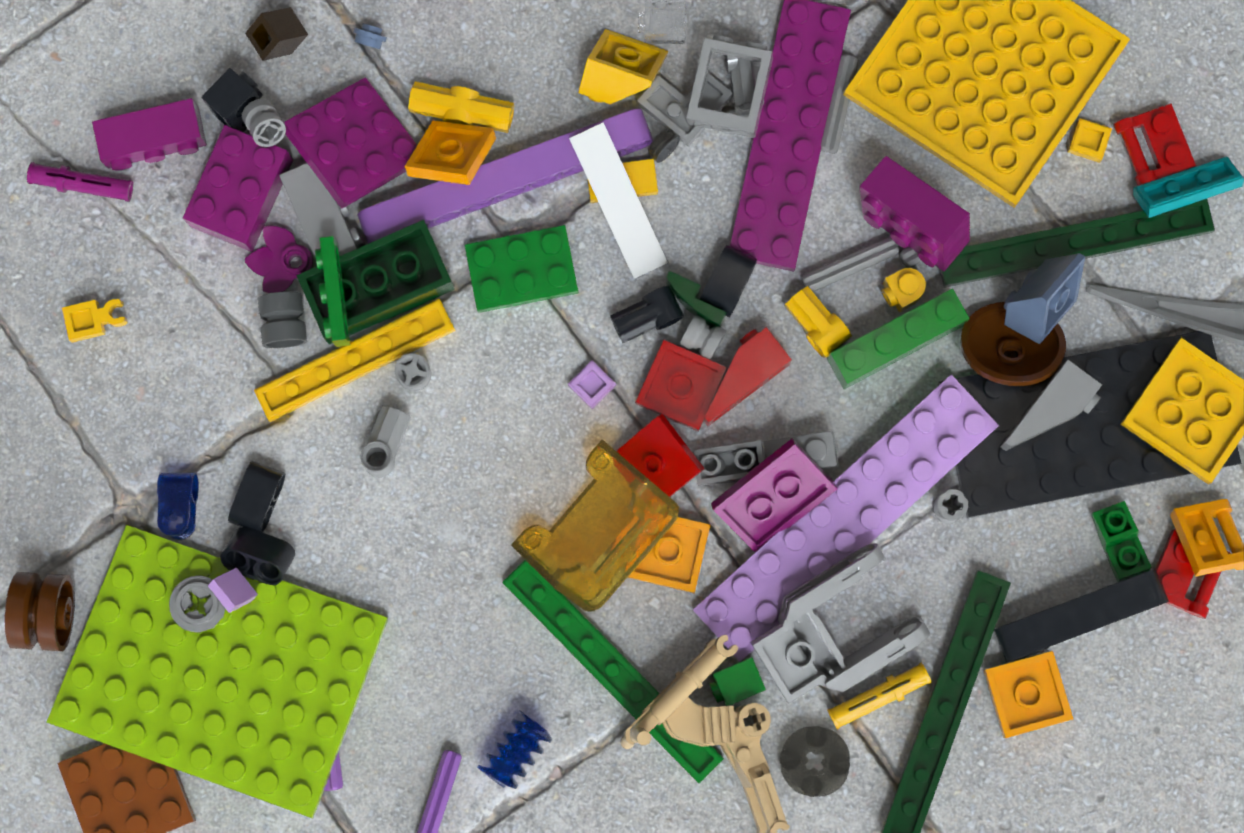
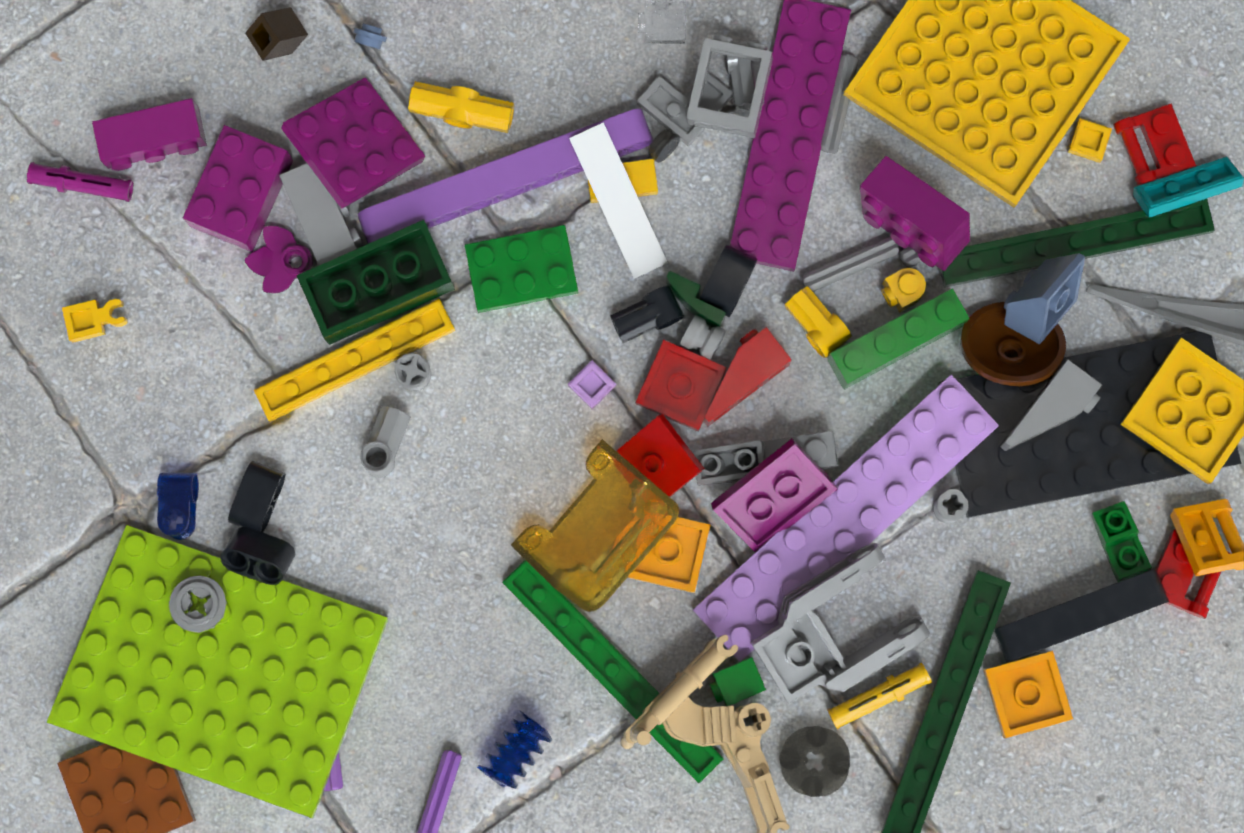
reddish brown wheel [5,572,75,652] -> none
black brick [201,68,263,132] -> none
lavender tile [208,568,258,613] -> none
light grey wheel [242,99,286,147] -> none
dark grey wheel [257,291,307,348] -> none
green plate [315,236,350,347] -> none
light orange plate [405,120,496,185] -> none
yellow slope [578,29,668,104] -> none

